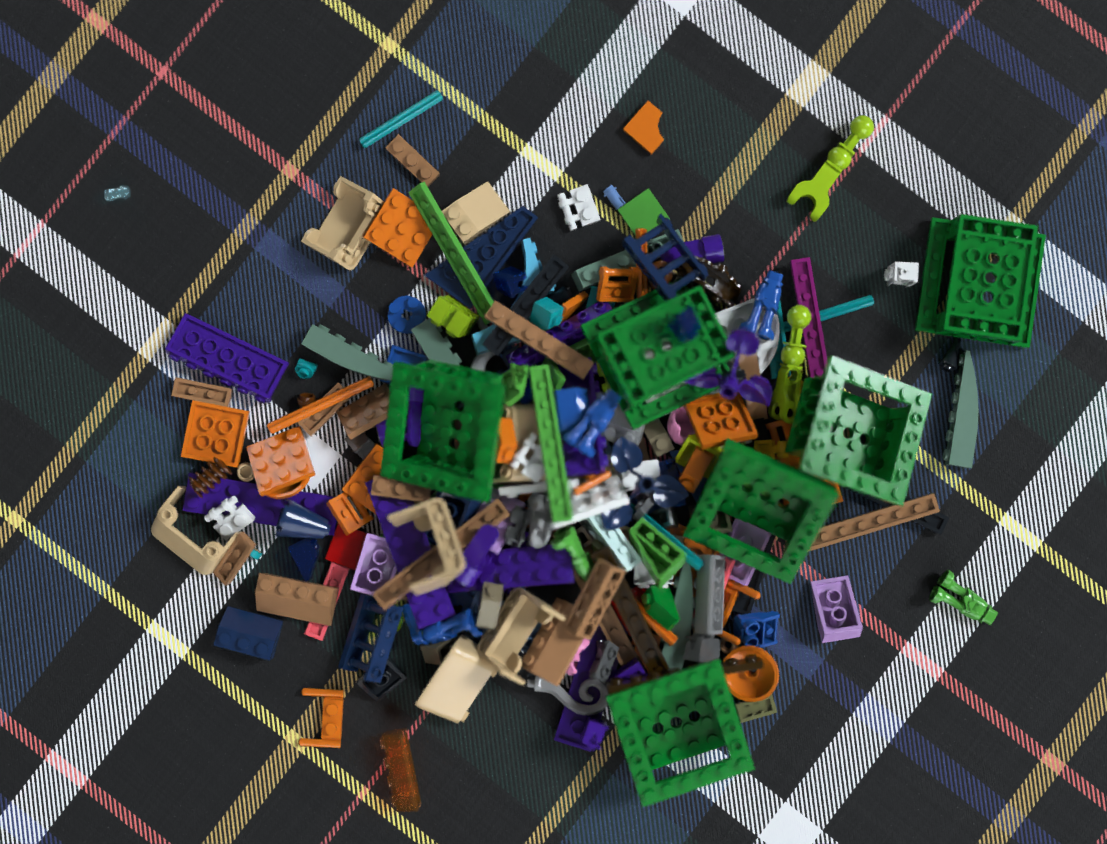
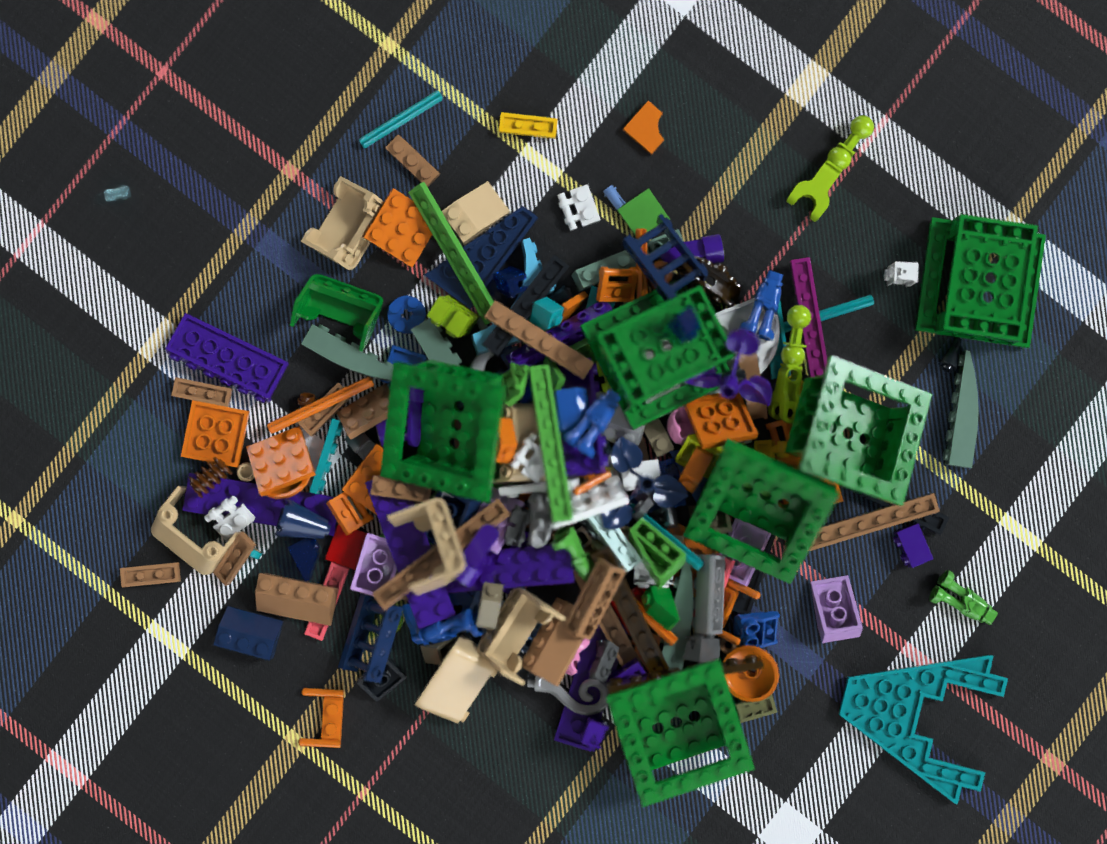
teal plate [295,358,318,379] -> none
clear orange slope [380,728,421,812] -> none
none -> medium nougat plate [120,562,181,587]
none -> green windscreen [290,274,383,352]
none -> teal plate [309,418,343,494]
none -> yellow plate [499,112,558,139]
none -> teal wing [838,655,1008,804]
none -> dark purple hinge [893,523,934,568]

